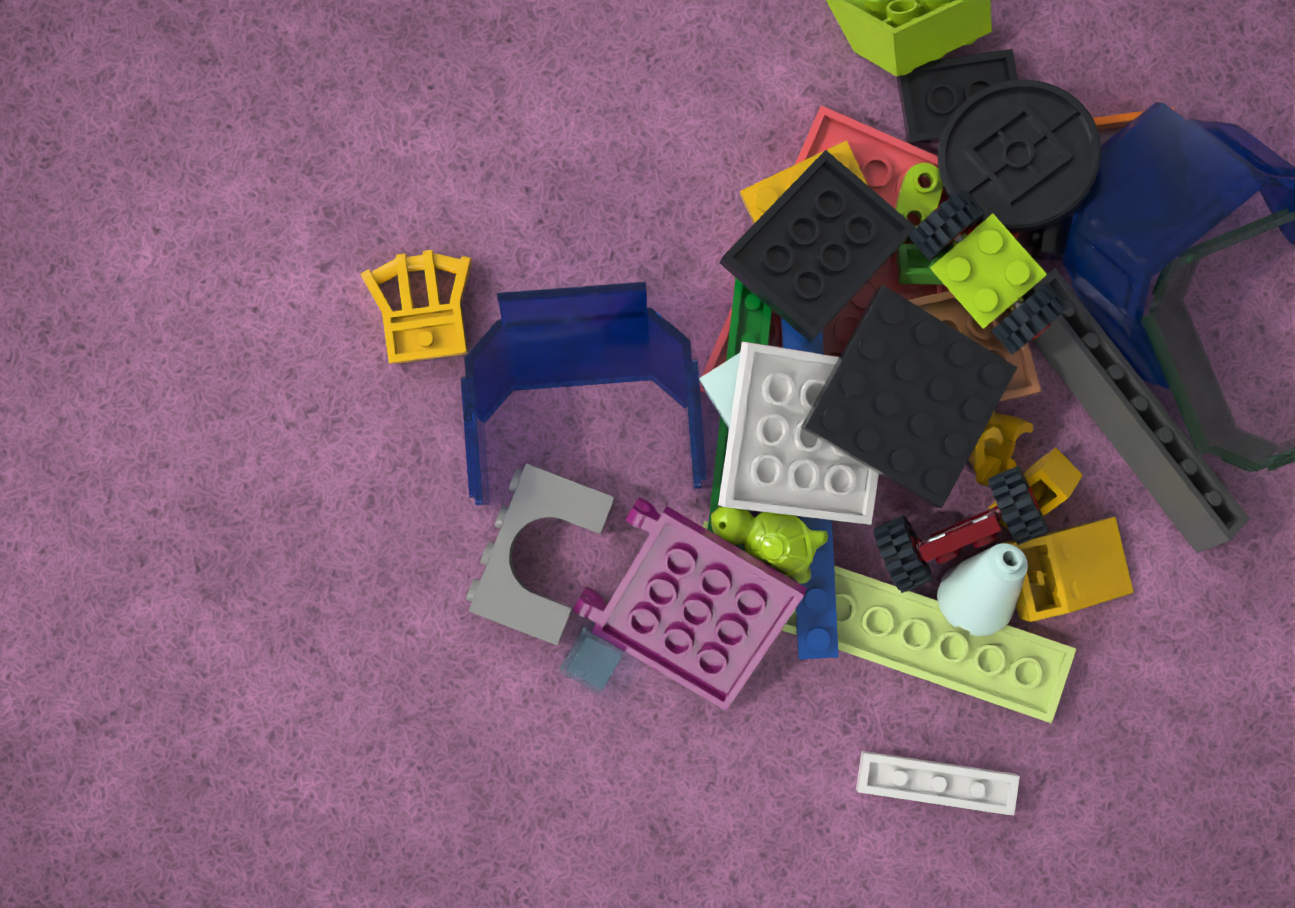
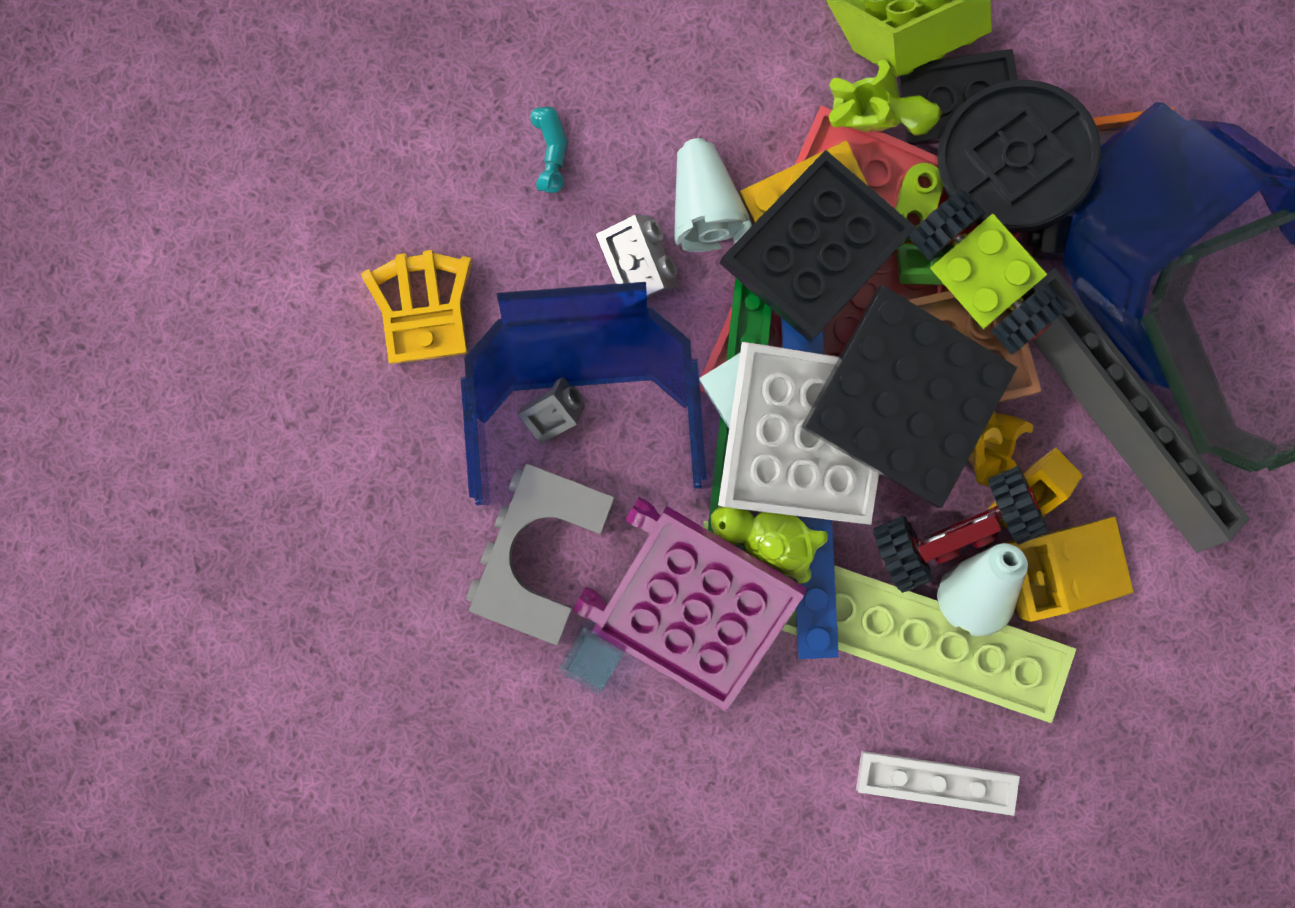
none -> dark grey bracket [517,377,585,444]
none -> teal arm [530,106,568,193]
none -> bracket [596,215,678,306]
none -> light aqua cone [674,138,752,252]
none -> lime animal [828,59,942,136]

